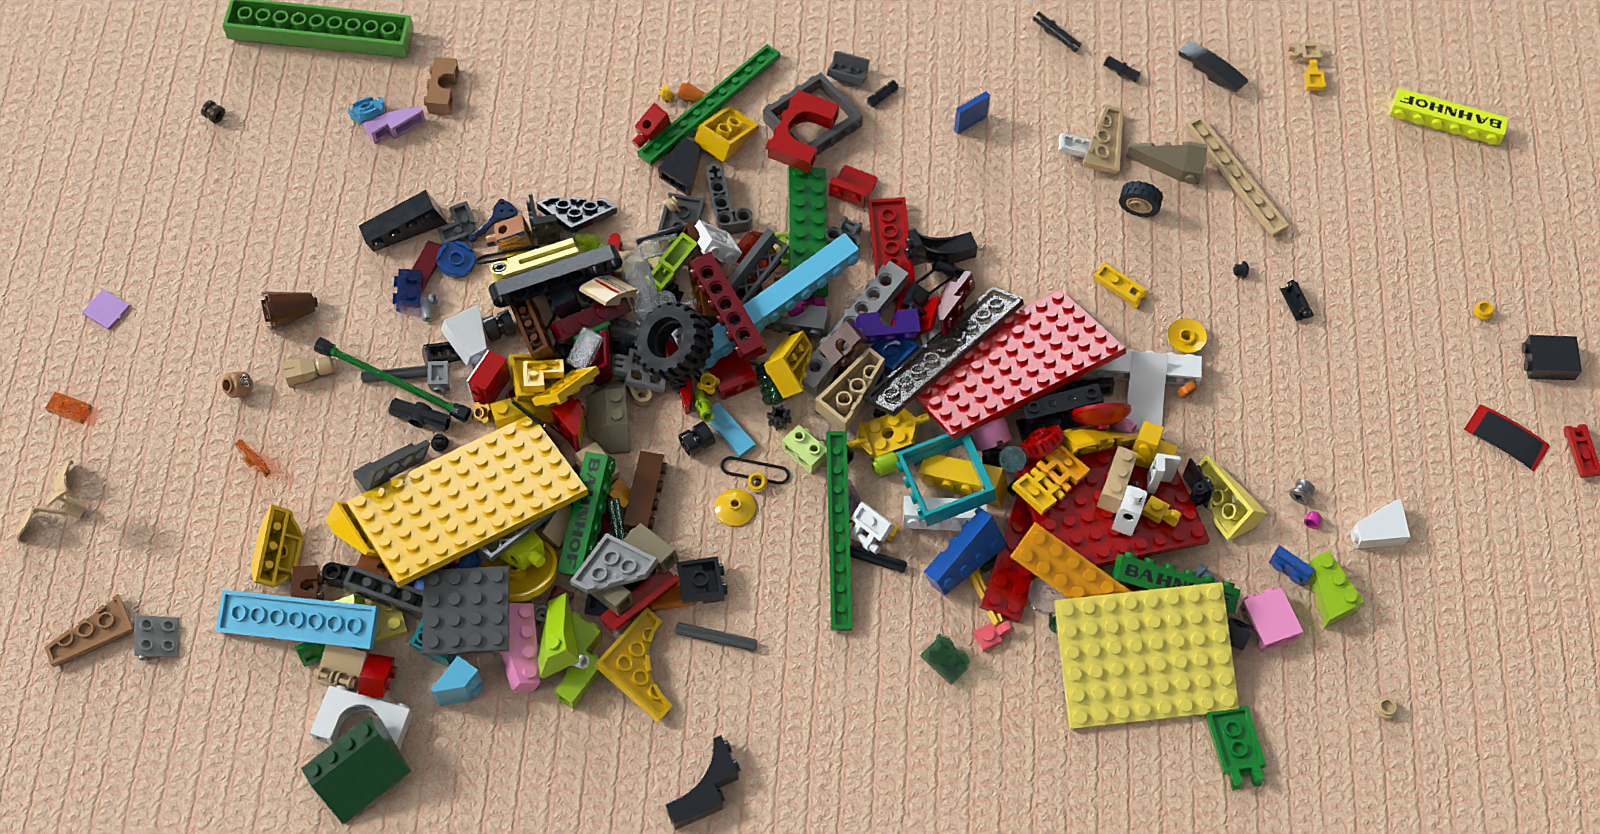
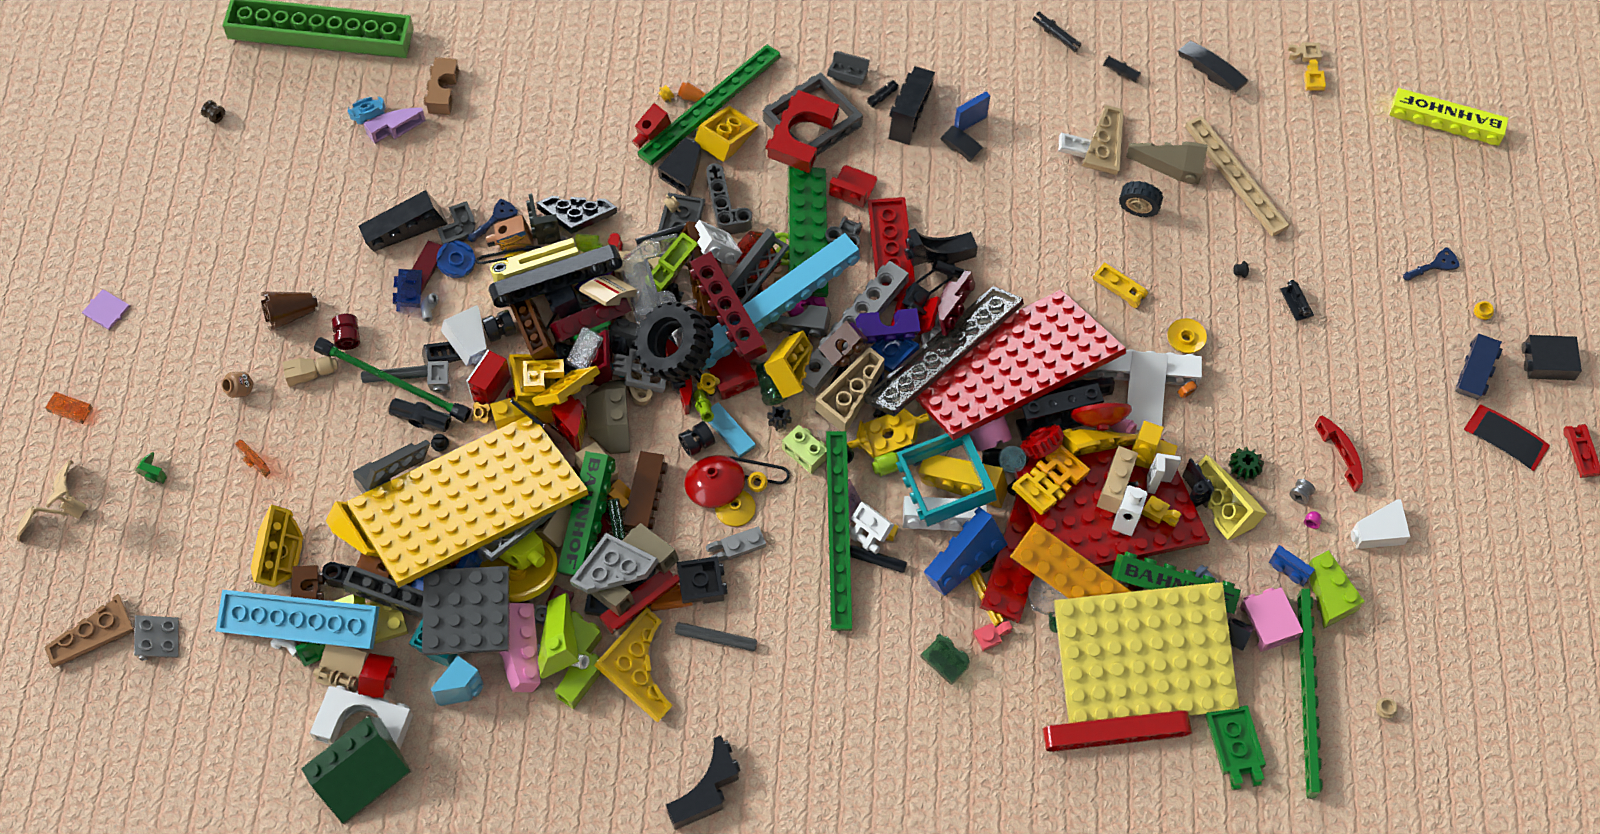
none -> green plate [135,452,167,484]
none -> white arm [270,638,298,657]
none -> dark red wheel [332,313,360,350]
none -> red dish [684,455,745,508]
none -> light grey hinge [706,526,766,562]
none -> black wedge [888,66,935,145]
none -> black slope [940,125,983,162]
none -> red beam [1042,710,1192,752]
none -> dark green gear [1228,446,1264,482]
none -> green plate [1297,588,1323,799]
none -> red slope [1314,415,1363,492]
none -> dark blue piece [1403,247,1460,281]
none -> dark blue wedge [1454,333,1503,400]

